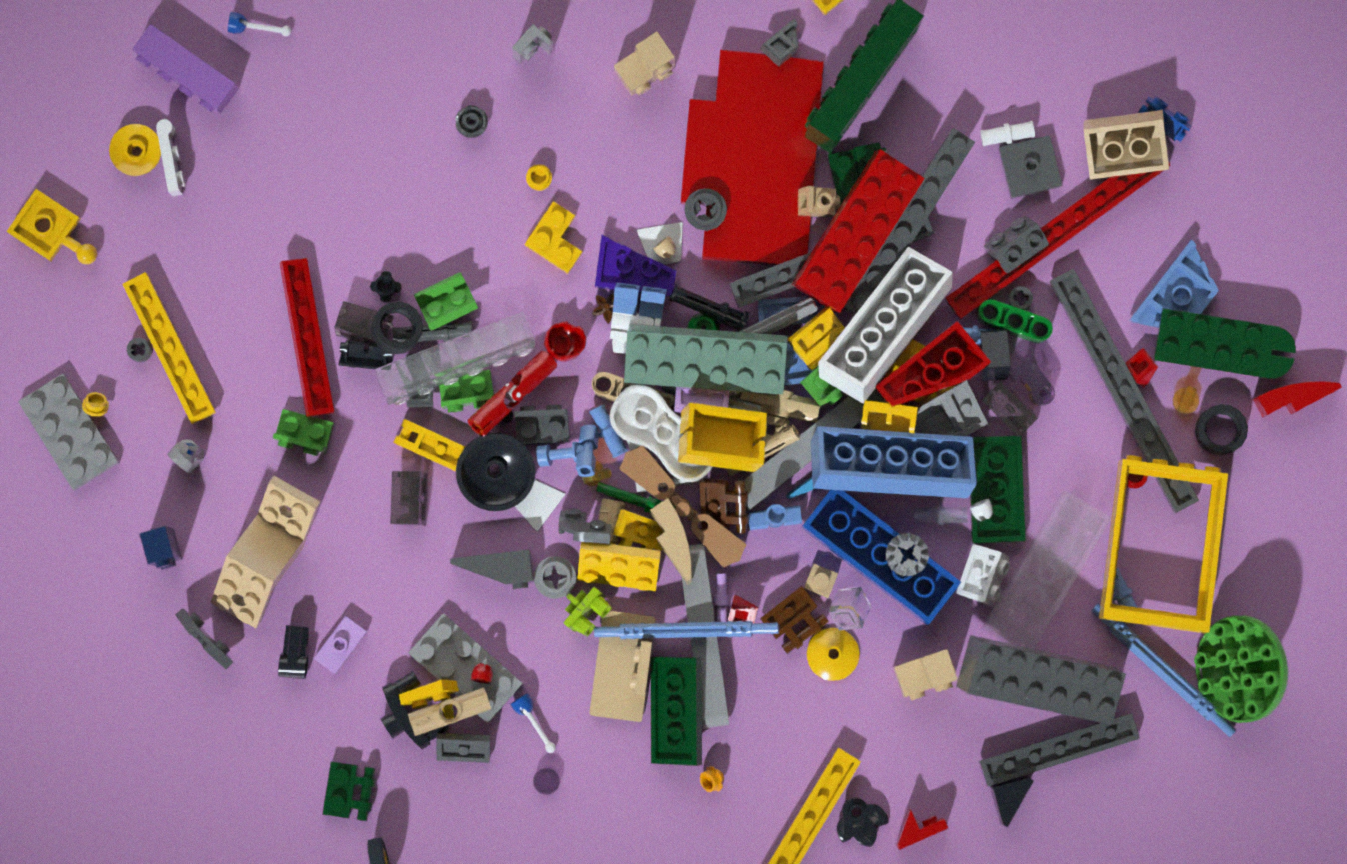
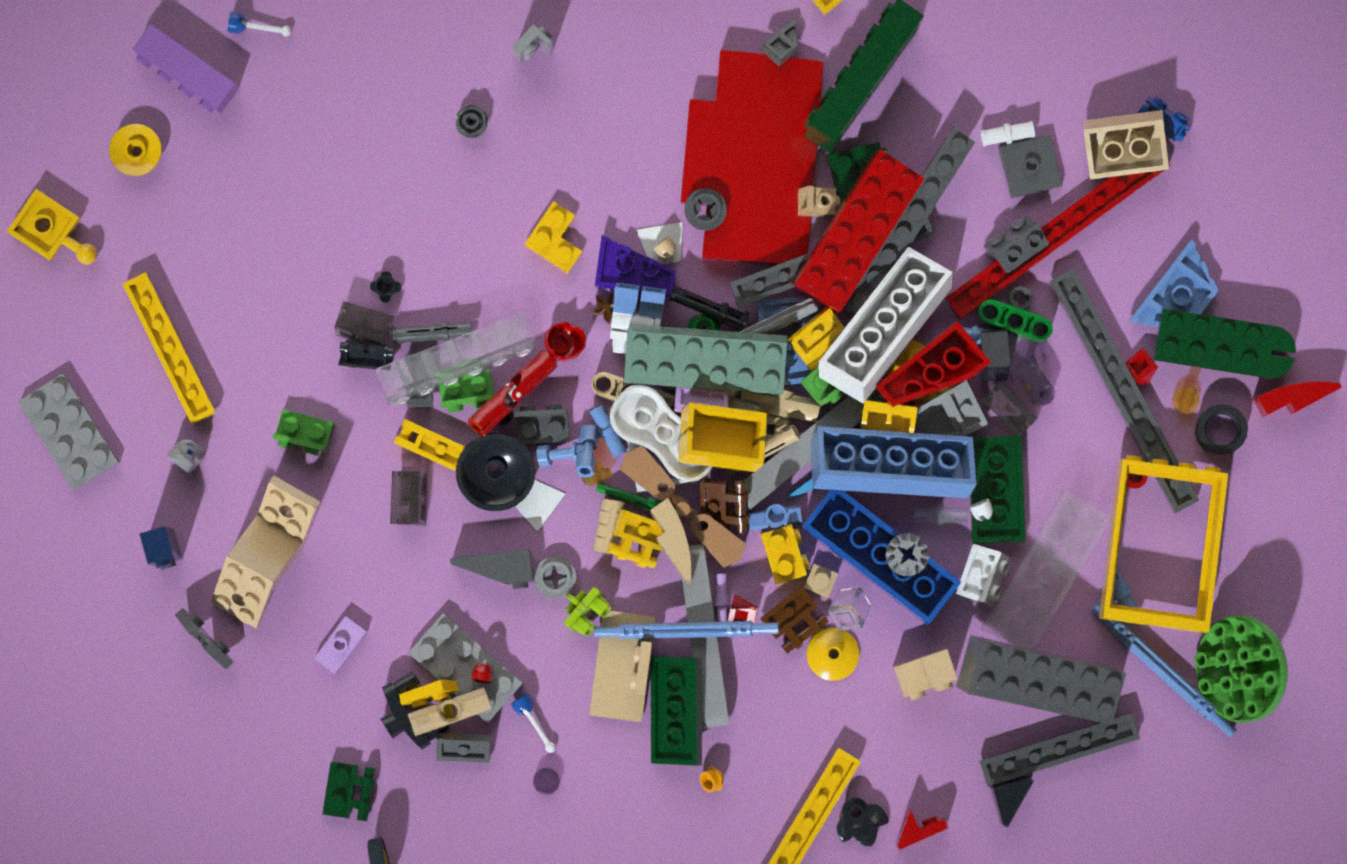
yellow plate [82,392,109,416] -> none
dark grey bush [126,338,153,362] -> none
white plate [157,119,185,196] -> none
black piece [278,625,309,679] -> none
red plate [279,258,334,417] -> none
black tyre [371,301,423,355] -> none
bright green bracket [414,272,478,331] -> none
yellow plate [526,164,552,191] -> none
dark grey plate [558,508,612,544] -> none
yellow plate [577,542,661,591] -> none
tan brick [614,32,675,96] -> none
none -> yellow bracket [760,524,810,585]

